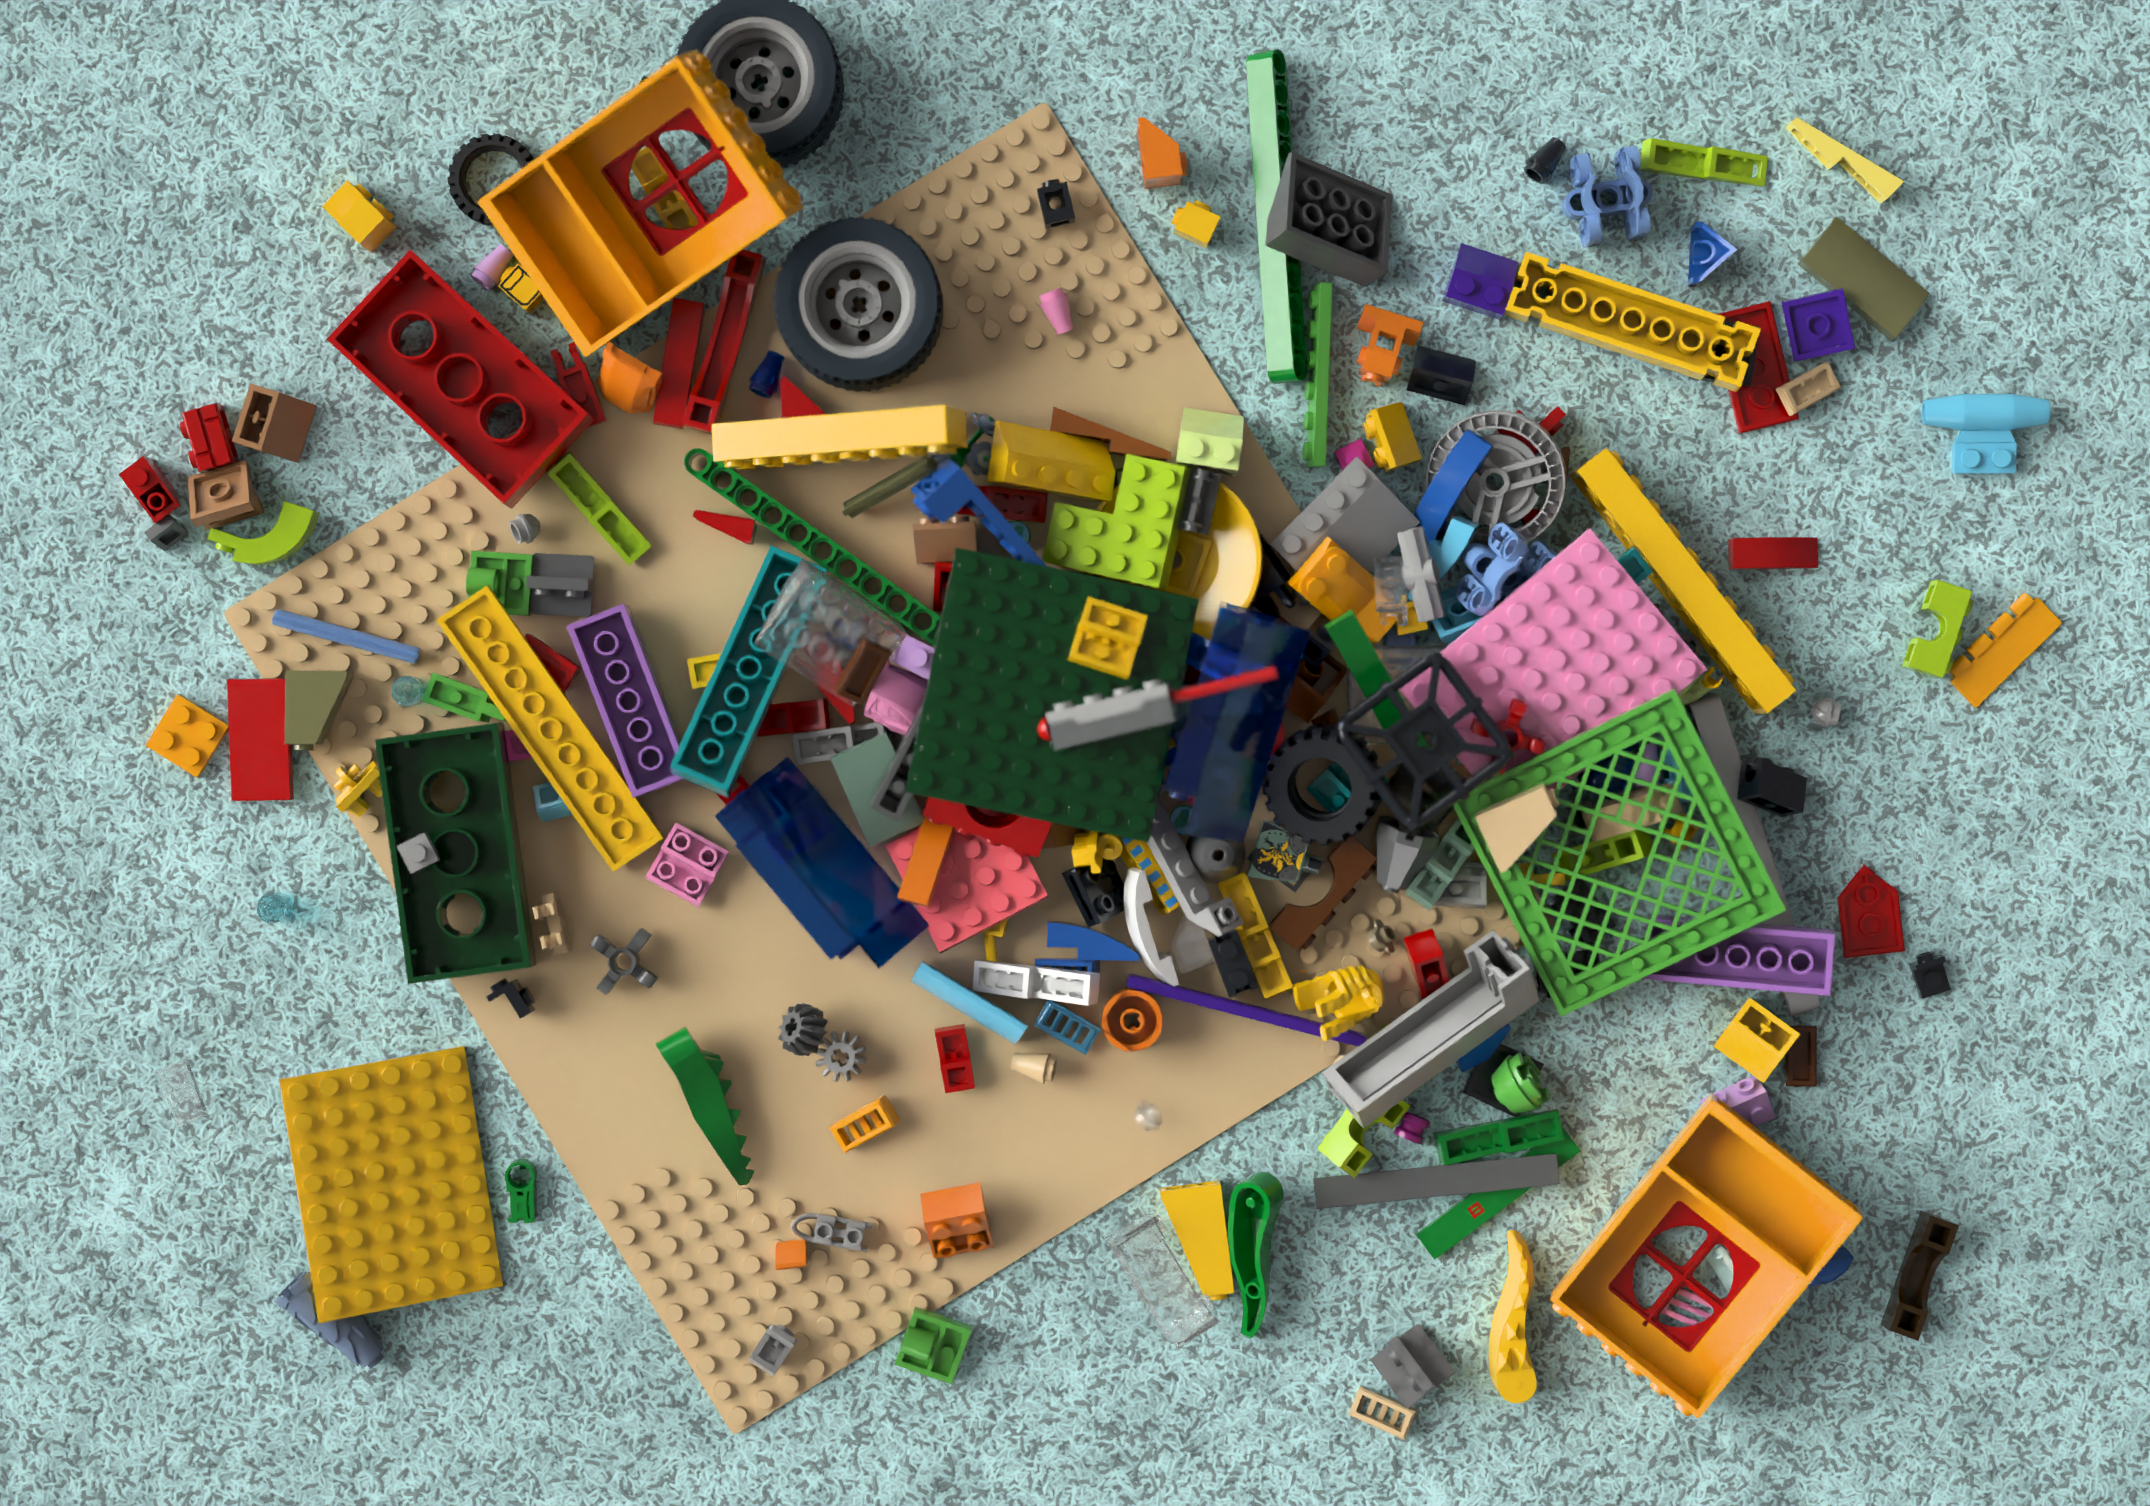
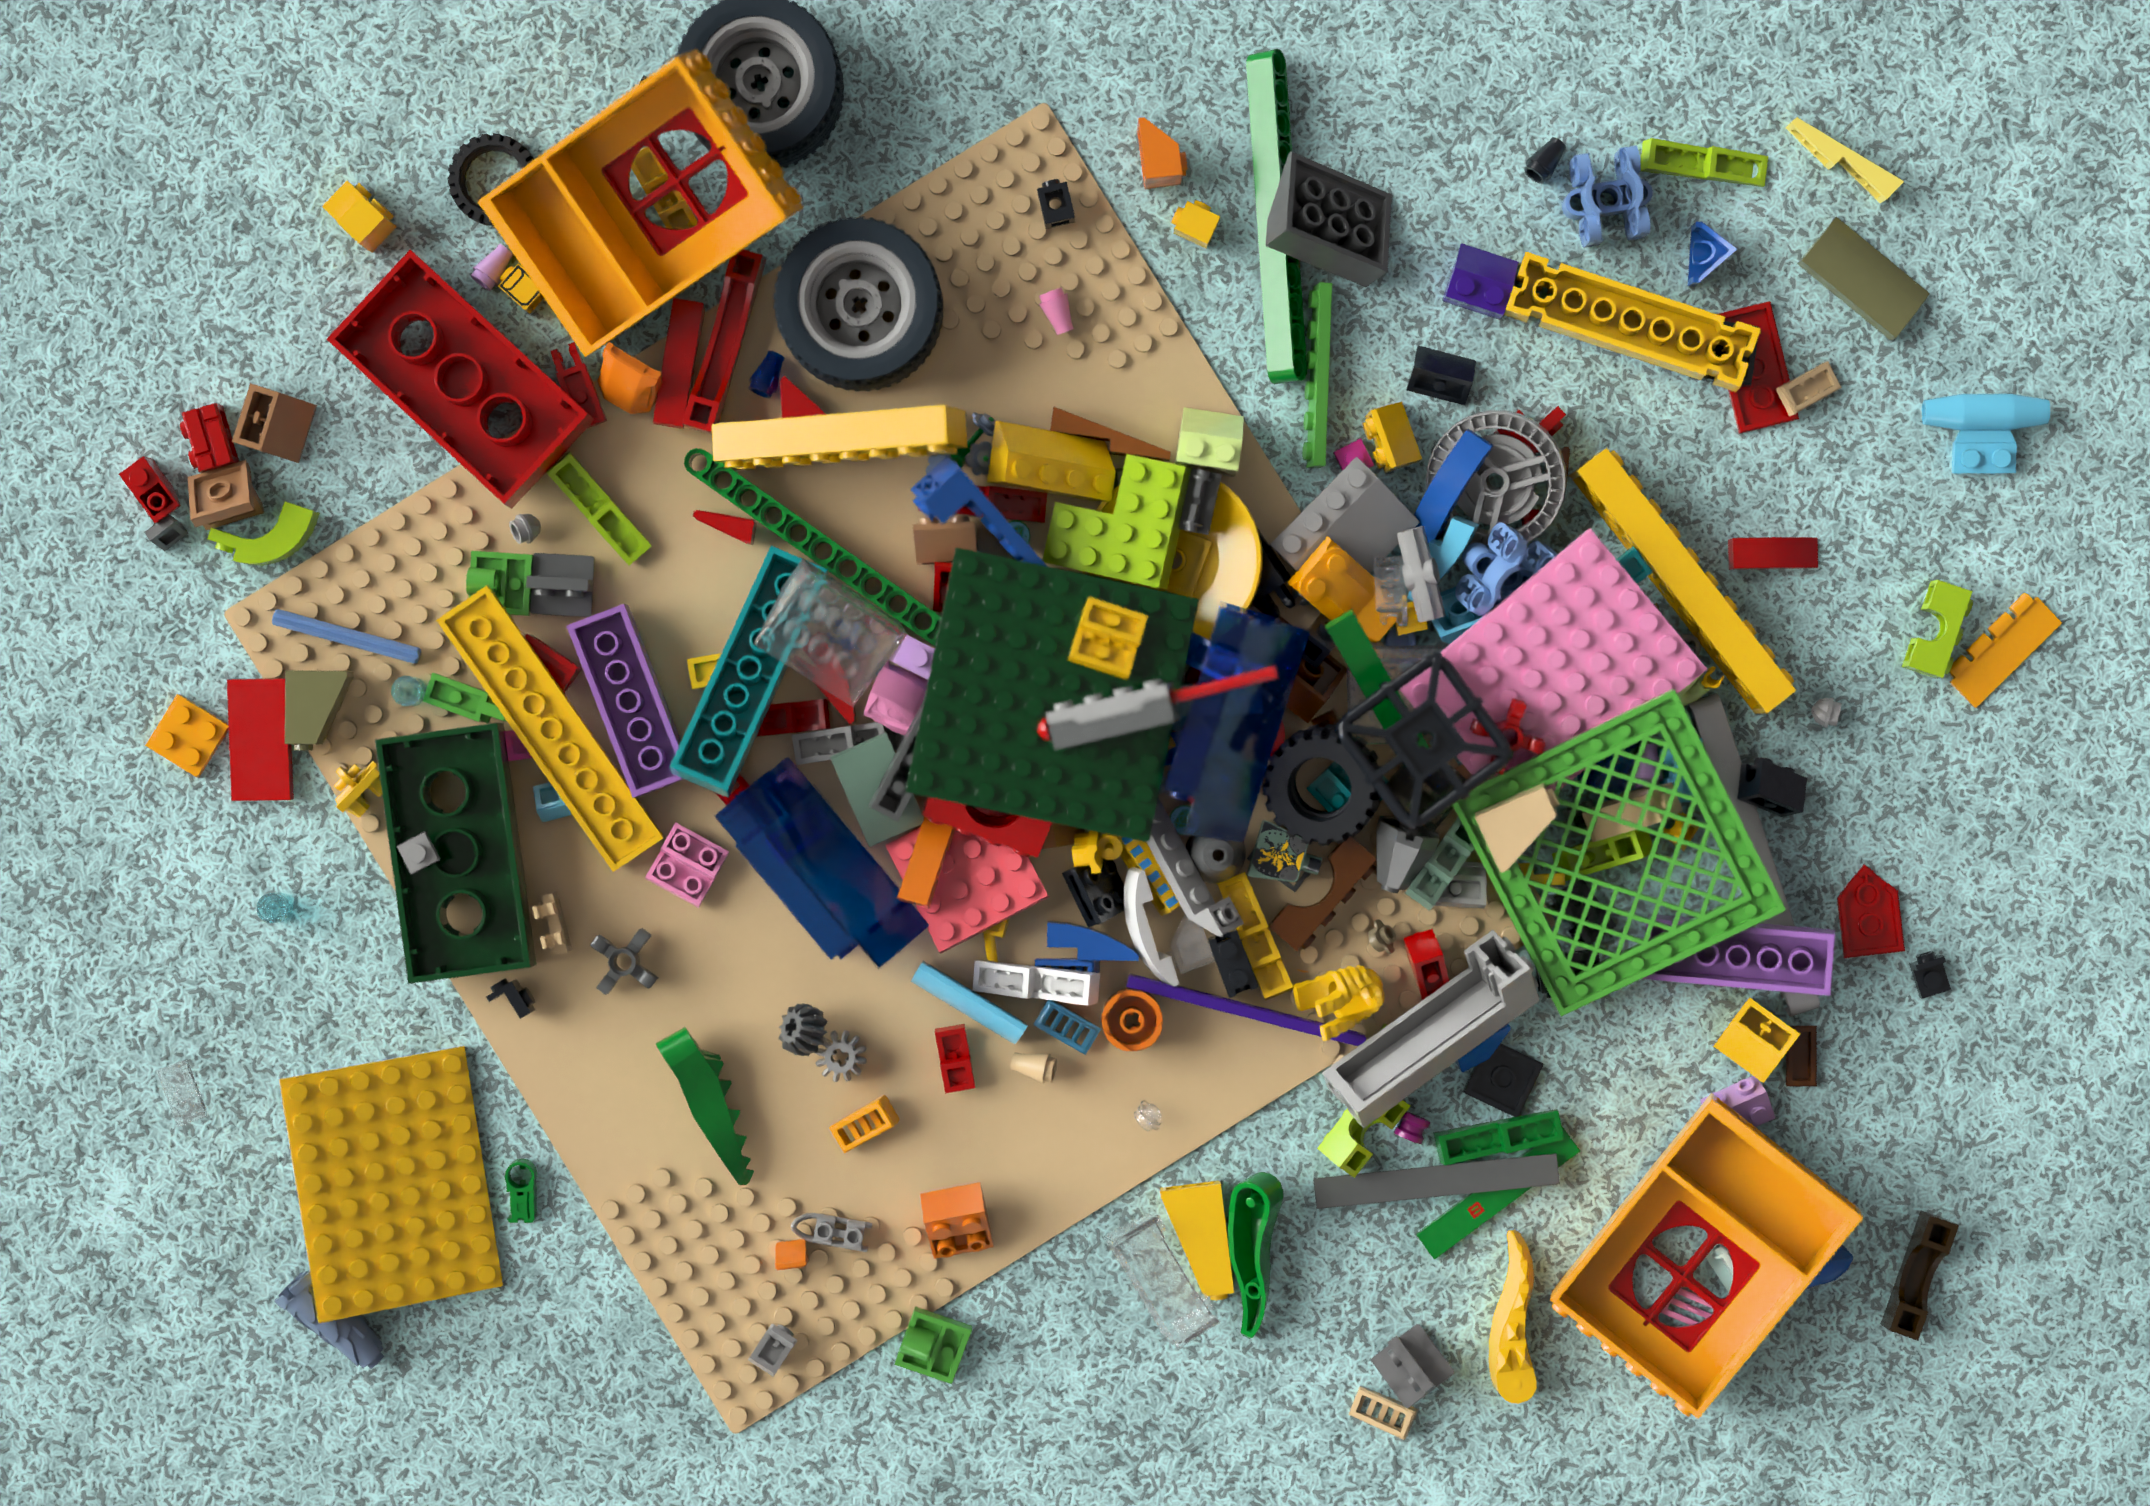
reddish brown tile [834,637,892,705] -> none
olive axle [842,455,937,518] -> none
orange tile [1356,304,1423,387] -> none
bright green cone [1491,1052,1550,1113] -> none
dark purple plate [1781,288,1855,362] -> none

